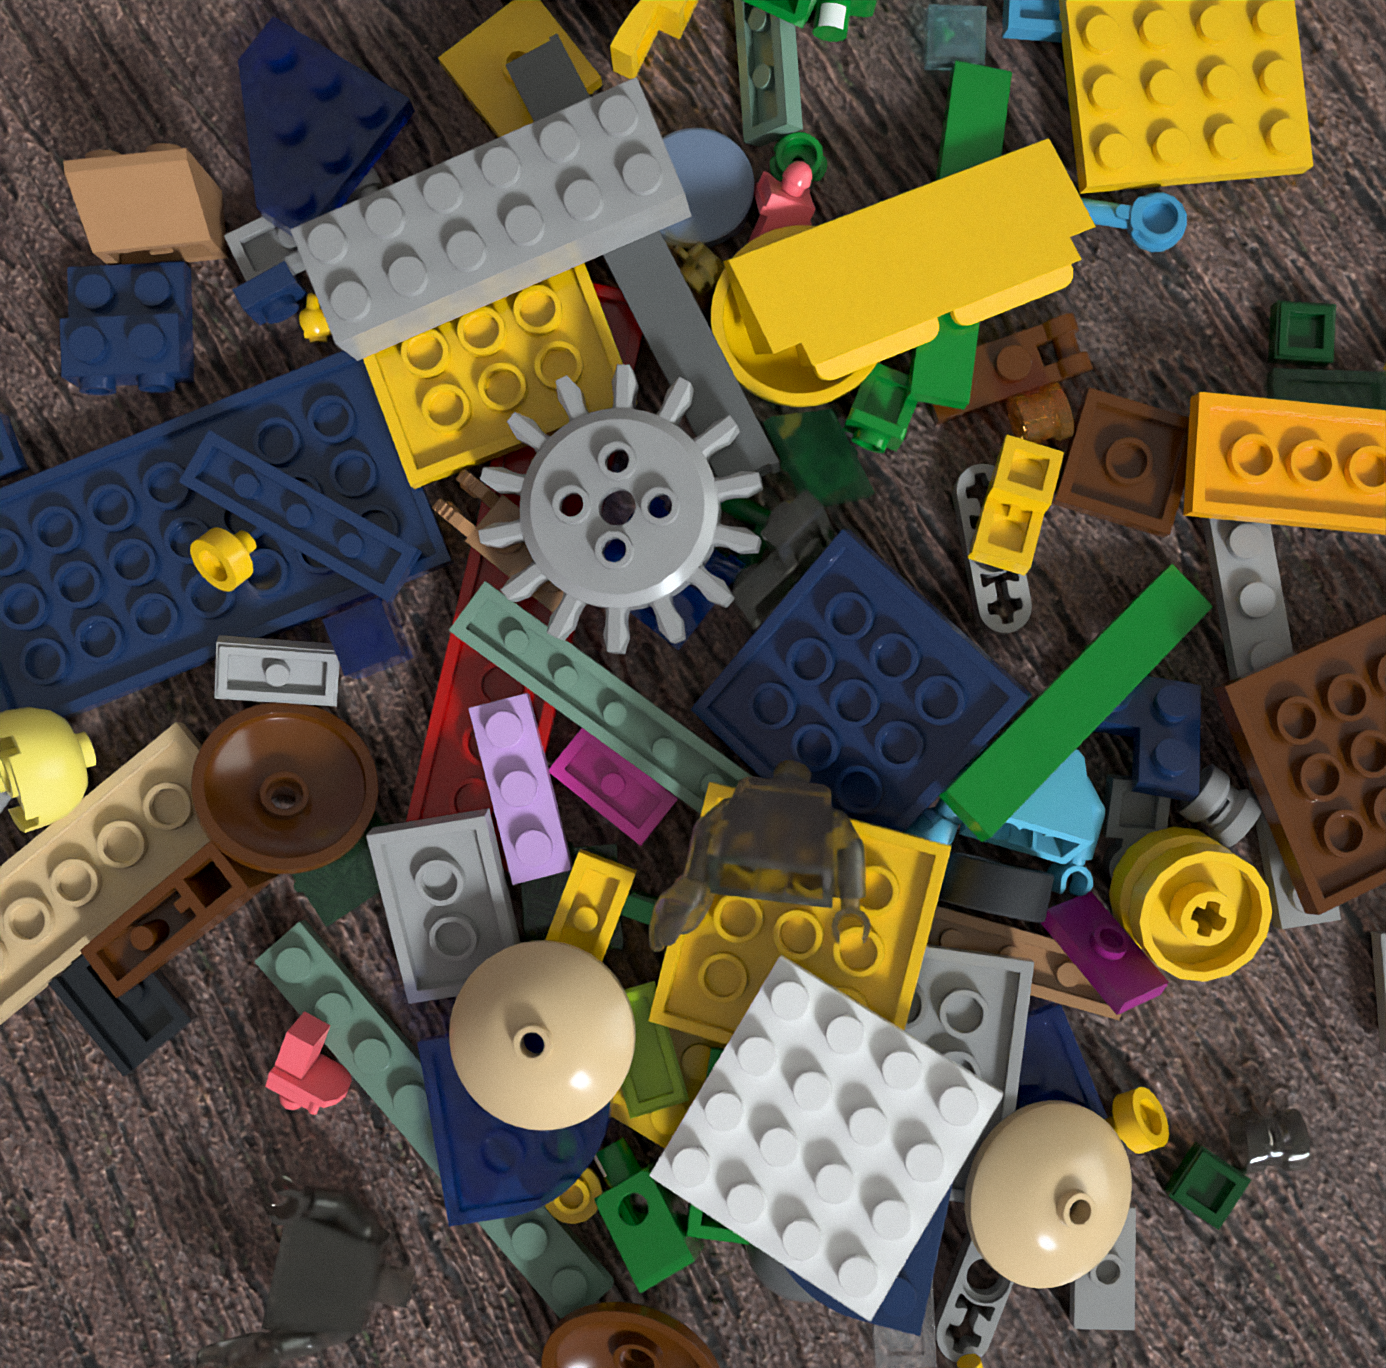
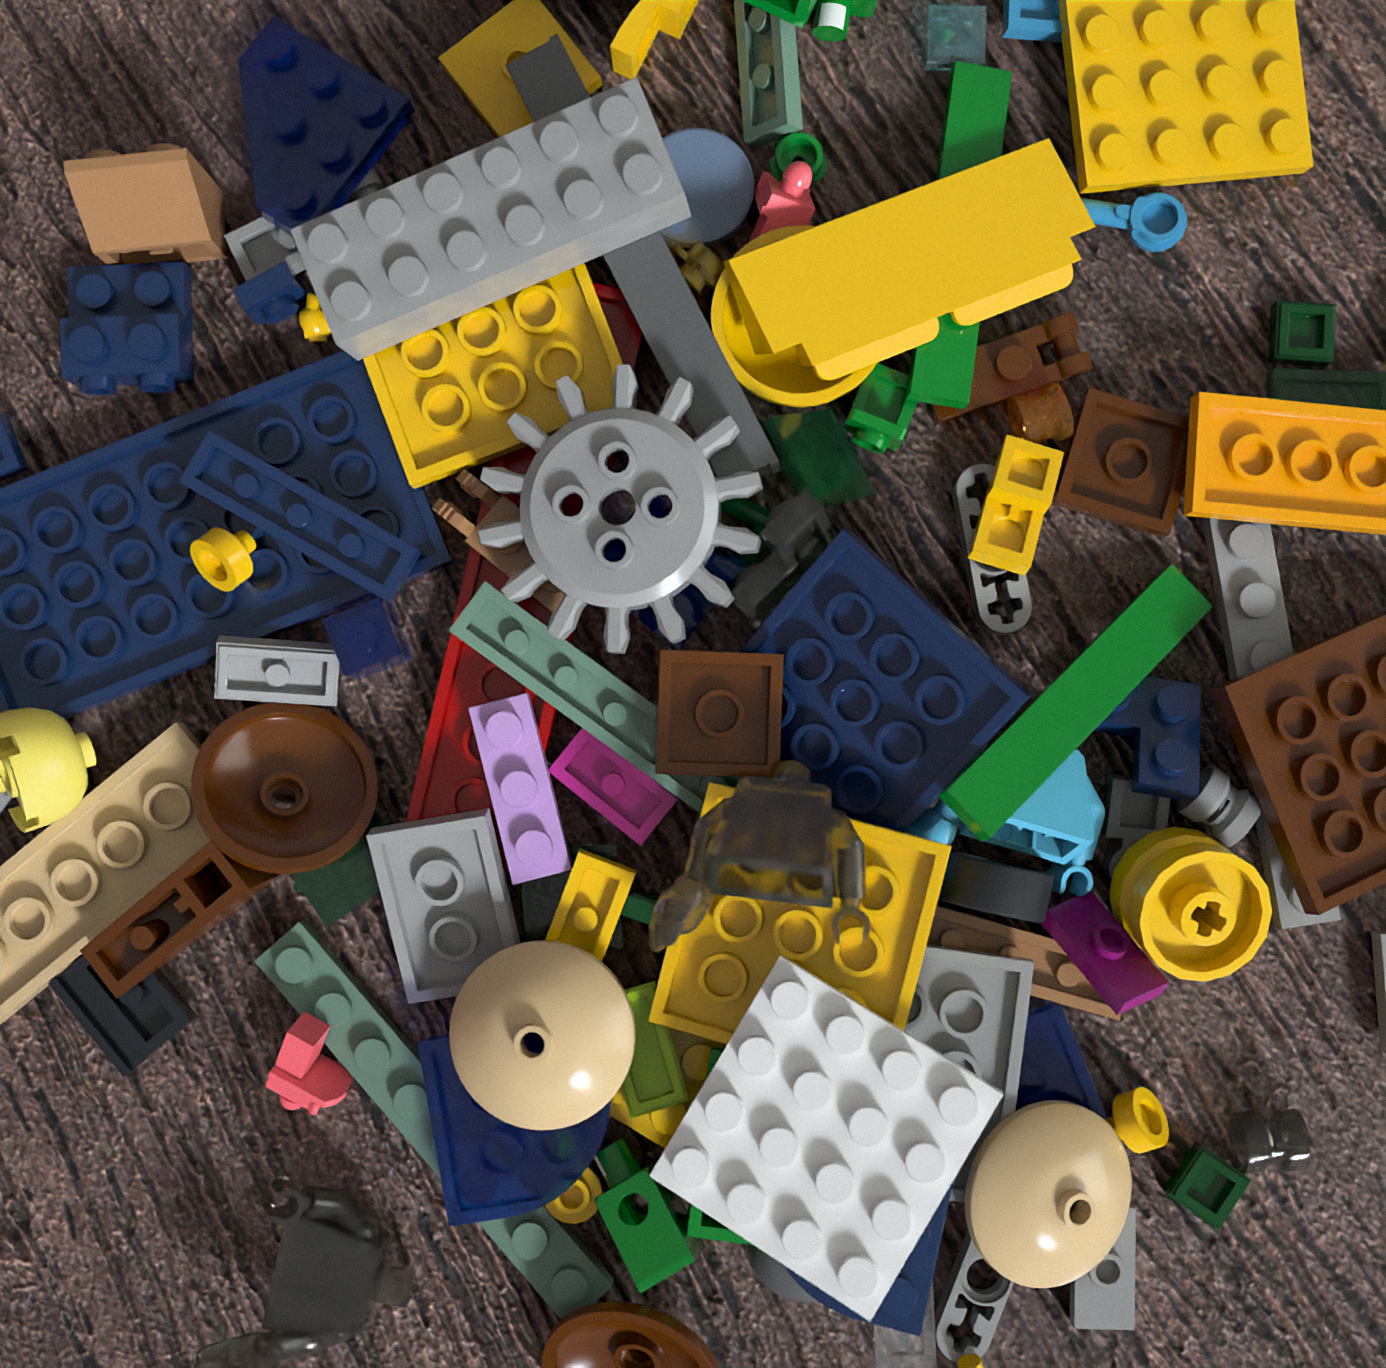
none -> reddish brown plate [654,650,784,778]

